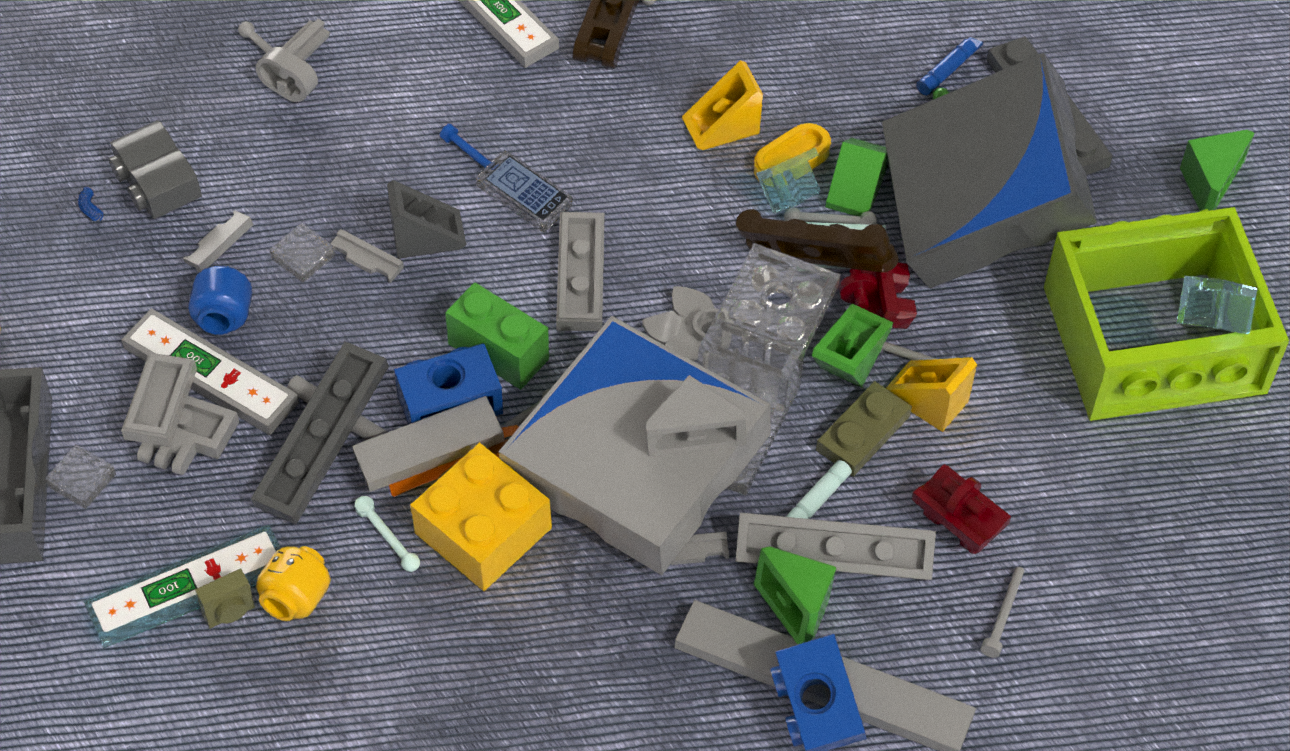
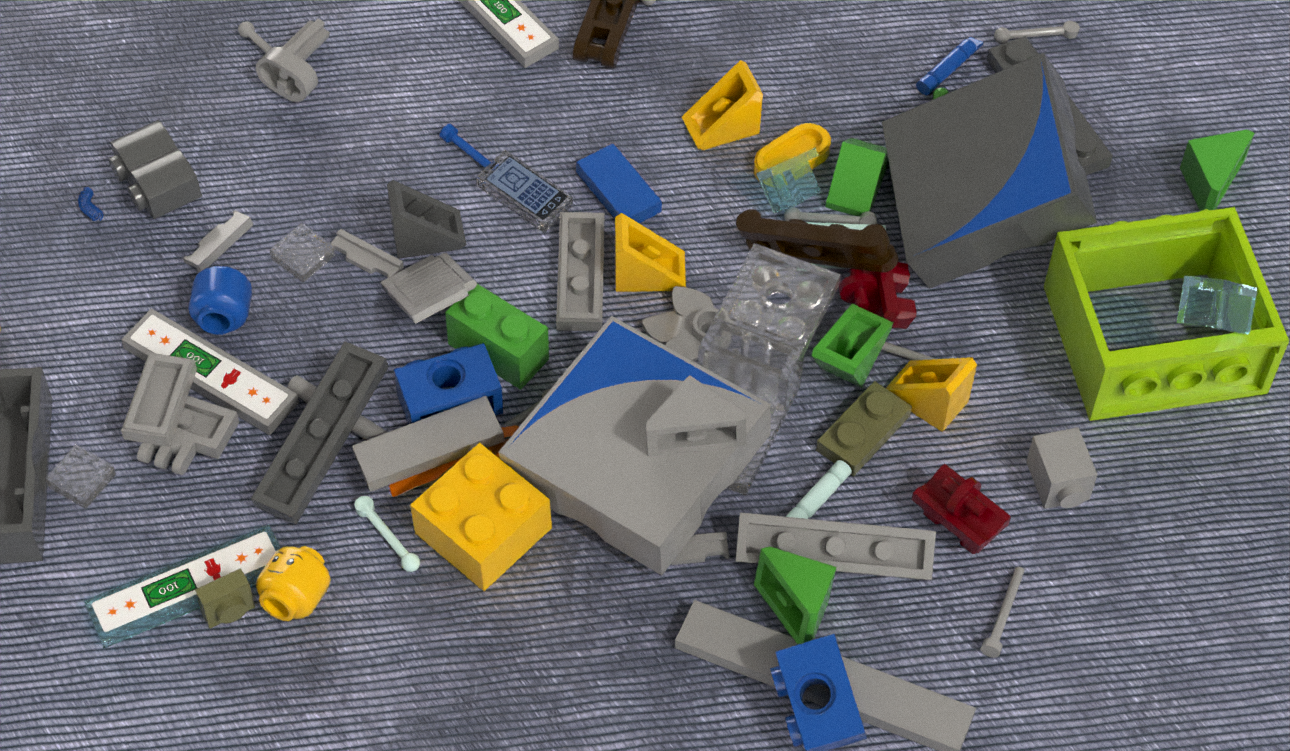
none -> light grey window [380,253,477,324]
none -> blue tile [576,143,662,223]
none -> yellow slope [615,213,686,292]
none -> light grey hinge [994,21,1080,44]
none -> light grey brick [1026,427,1098,509]

